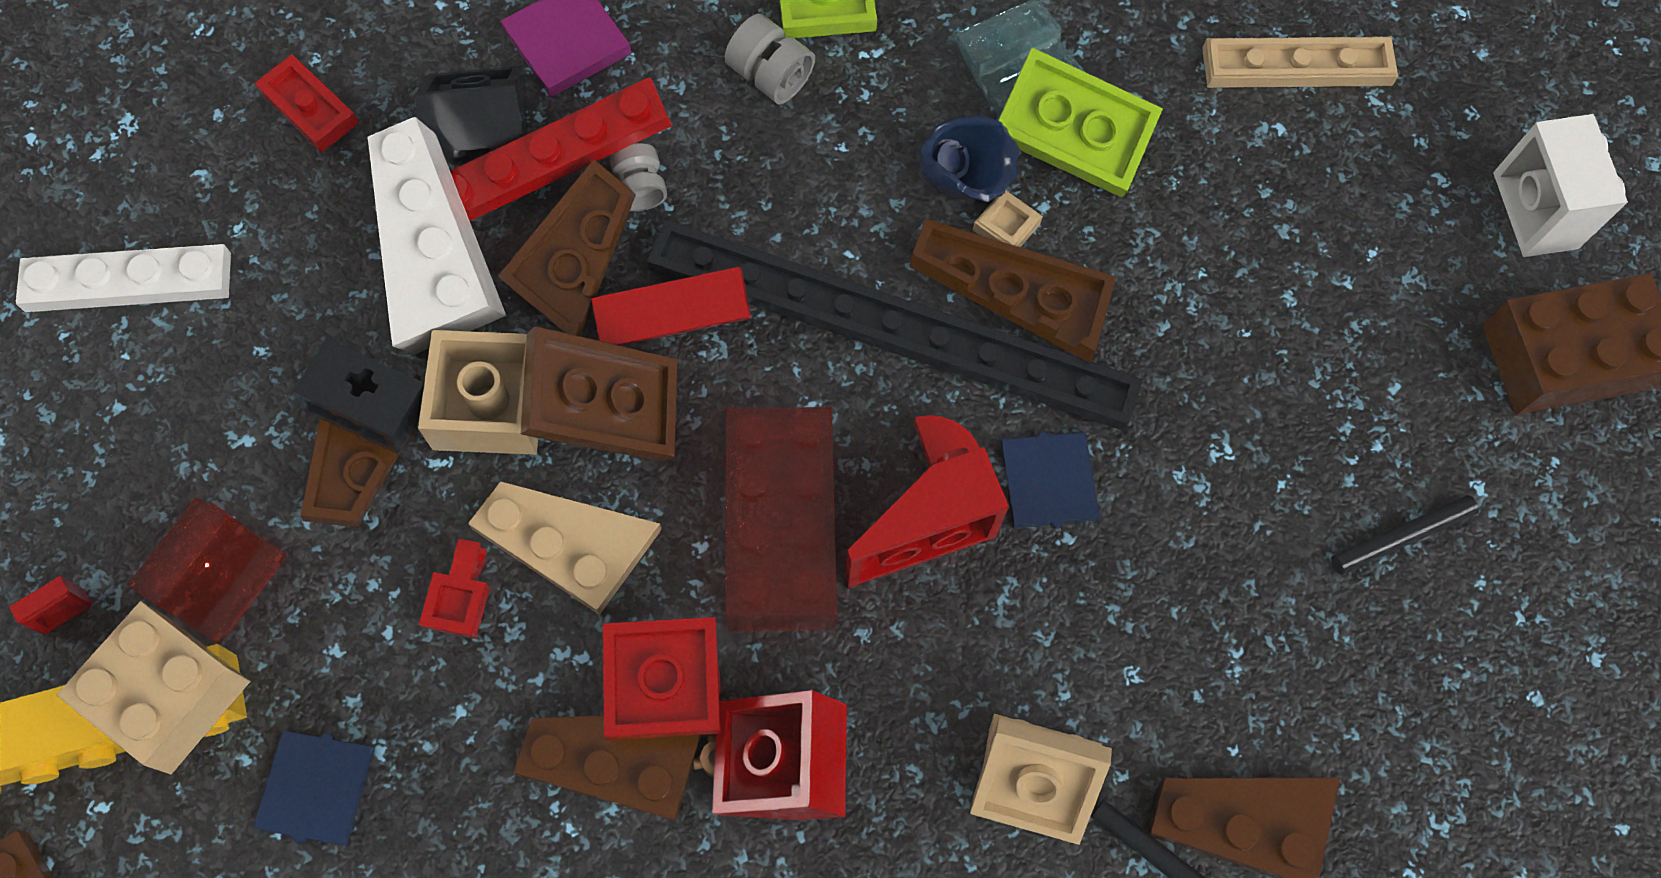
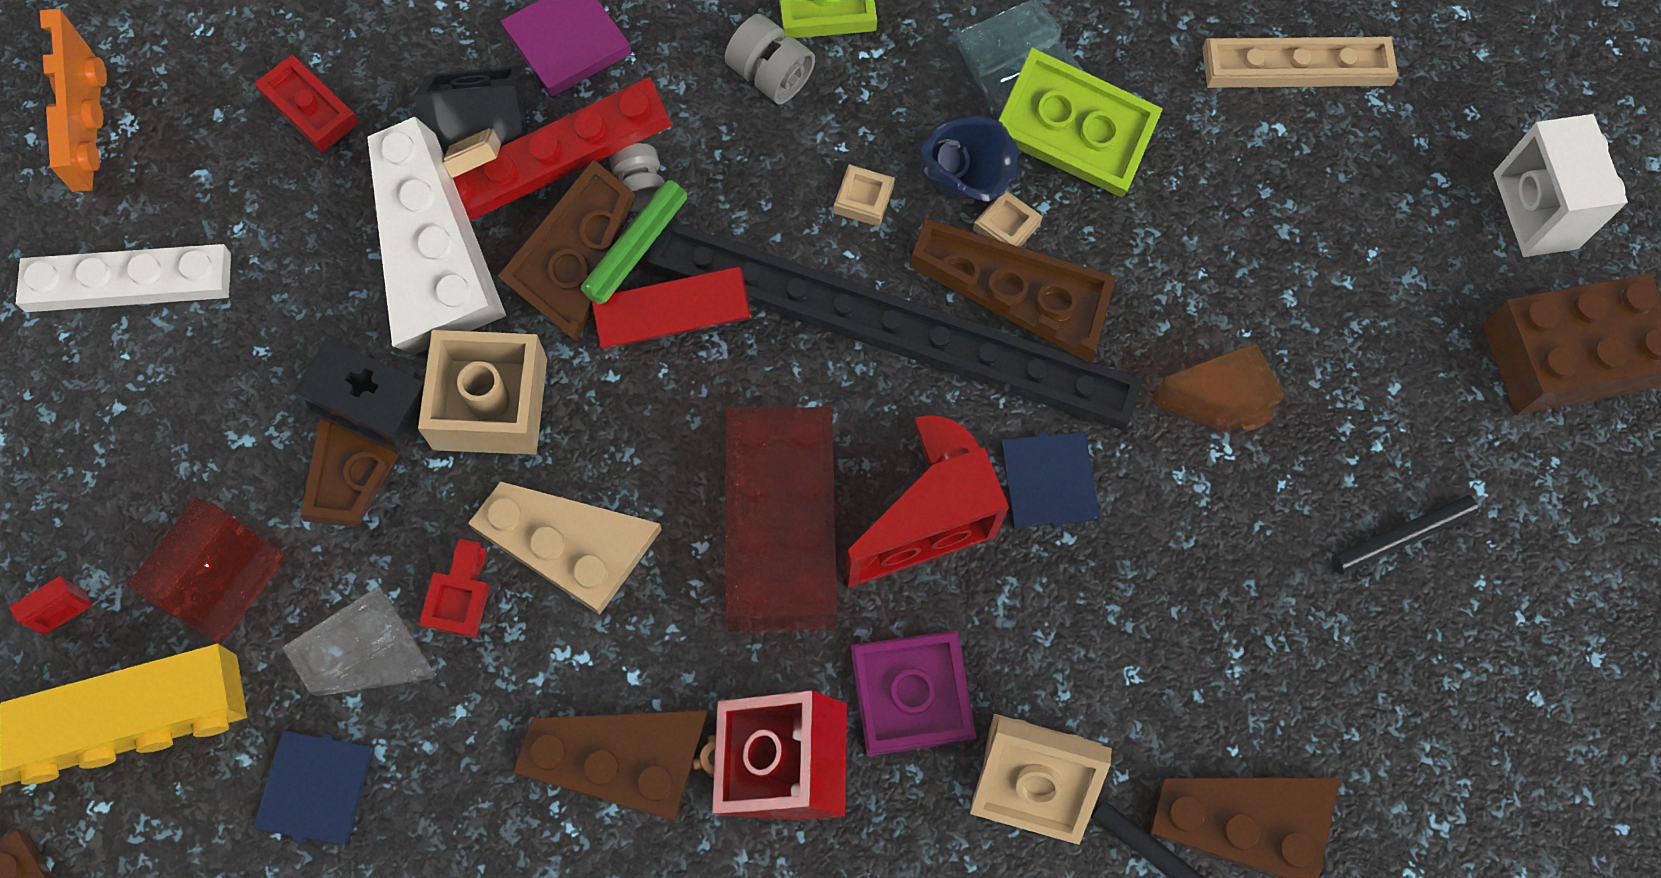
tan brick [57,601,251,774] -> none
reddish brown plate [520,326,678,462] -> none
red bracket [603,617,722,740] -> none
none -> orange wing [40,9,107,192]
none -> clear wing [282,586,437,696]
none -> tan tile [443,128,501,178]
none -> bright green axle [581,180,687,304]
none -> tan tile [833,164,895,227]
none -> magenta tile [850,630,976,756]
none -> clear orange slope [1153,343,1285,432]

